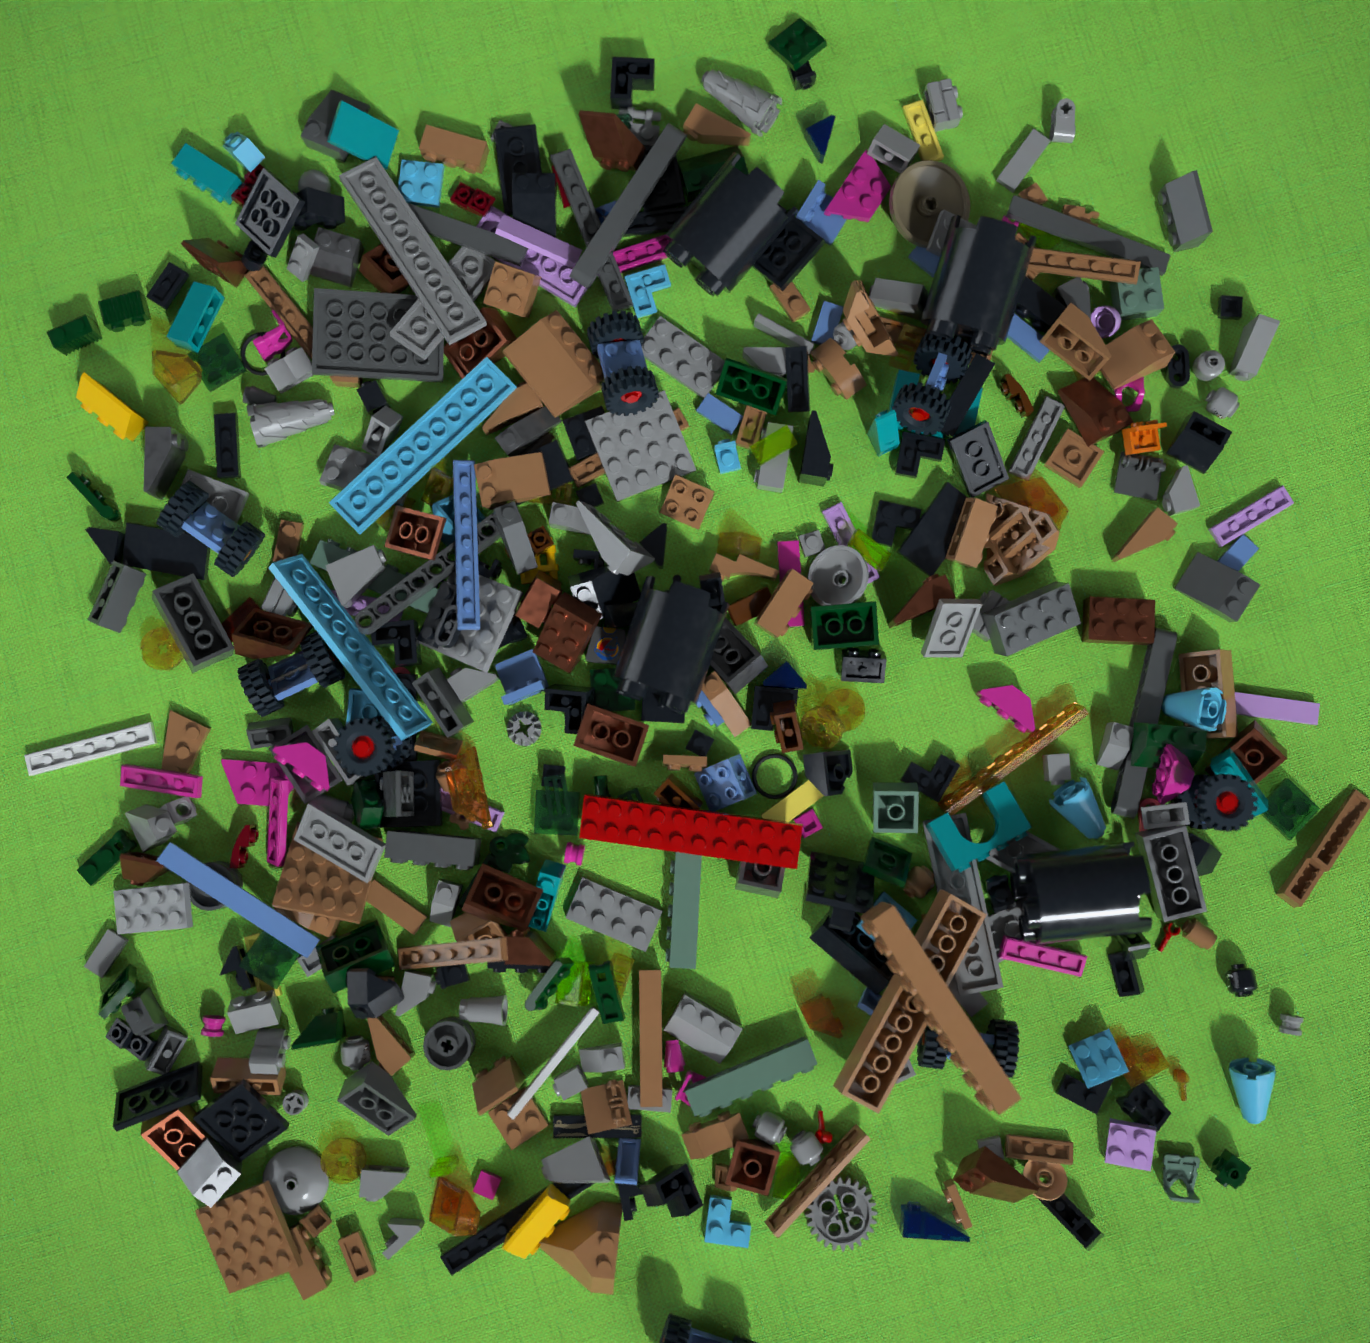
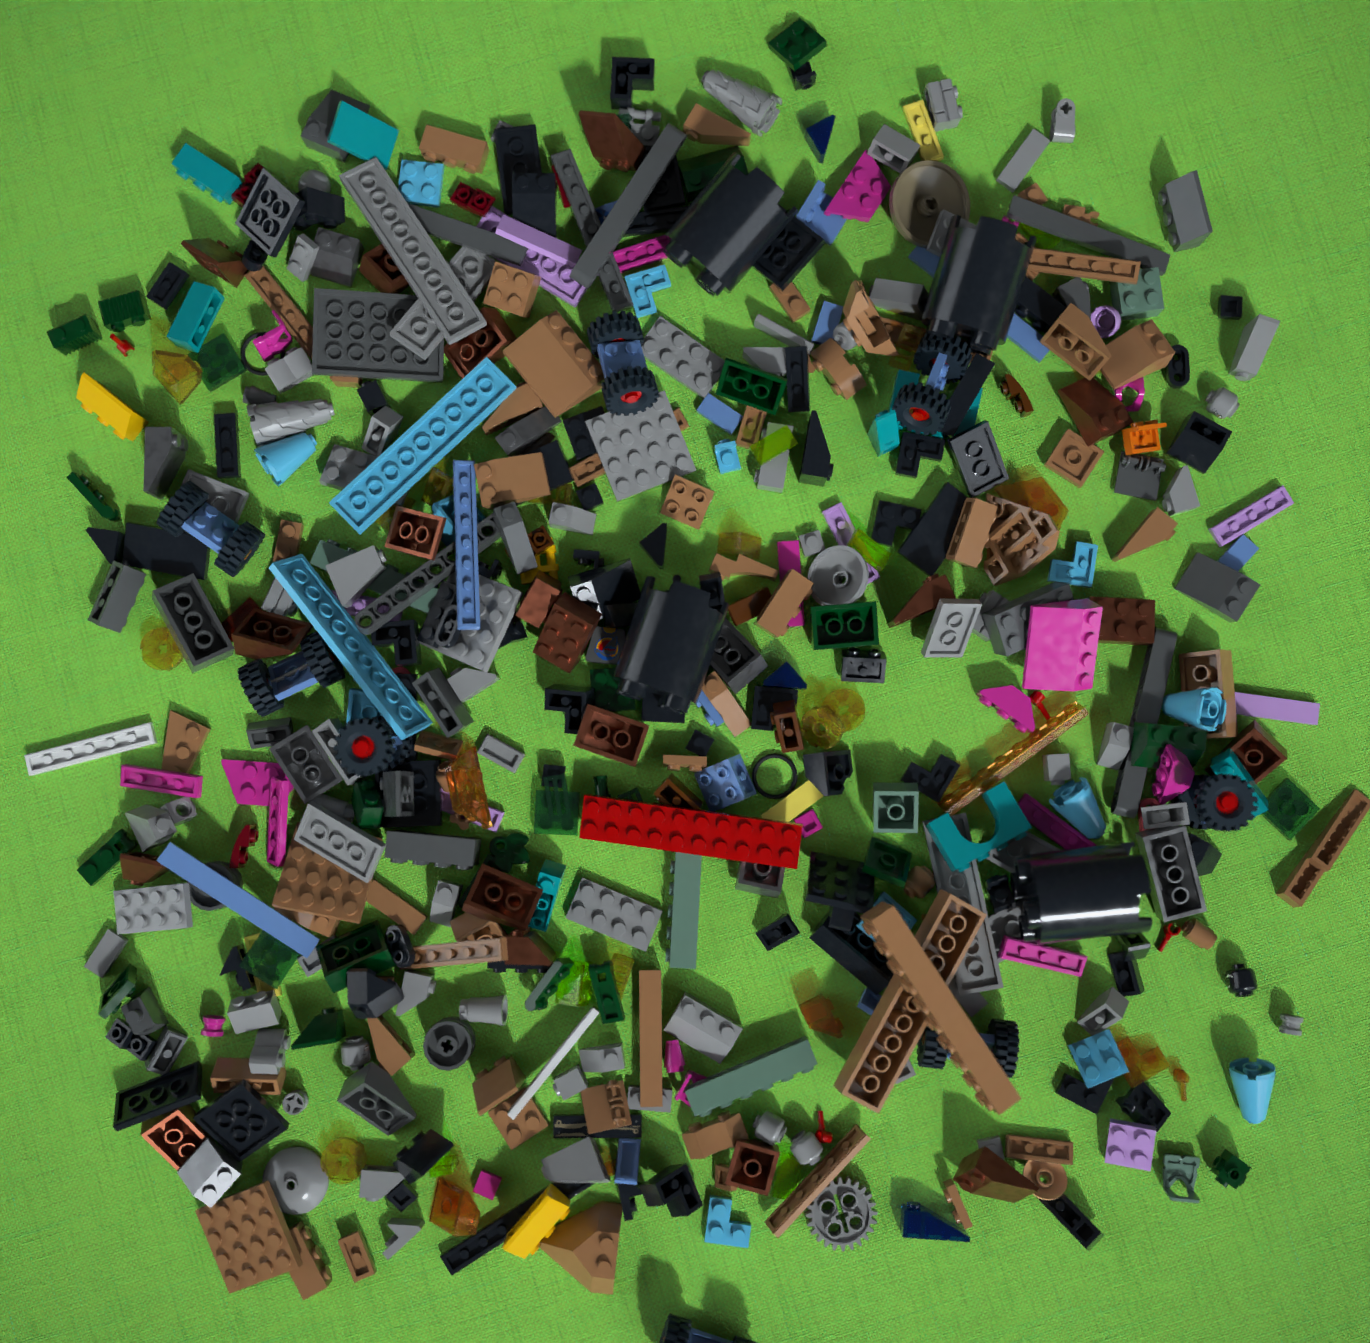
medium azure slope [223,132,266,172] -> none
dark pink slope [272,742,330,792] -> none
medium nougat tile [300,1204,332,1238] -> none
black bracket [434,964,470,989] -> none
medium blue bracket [495,649,549,705] -> none
light grey gear [507,711,542,746] -> none
dark pink wheel [564,842,585,866] -> none
light grey wedge [576,500,655,575] -> none
light grey tile [1008,396,1065,481] -> none
light grey head [1192,350,1225,381] -> none
none -> red hand [110,334,135,357]
none -> medium azure cone [254,432,317,486]
none -> black plate [385,925,415,968]
none -> black plate [386,1179,418,1212]
none -> black slope [393,1129,454,1184]
none -> light grey tile [477,734,526,773]
none -> black slope [756,914,800,951]
none -> dark pink tile [1018,793,1097,850]
none -> dark pink slope [1022,598,1103,691]
none -> red hand [1030,691,1051,720]
none -> medium azure plate [1047,542,1098,588]
none -> light grey slope [1077,987,1129,1036]

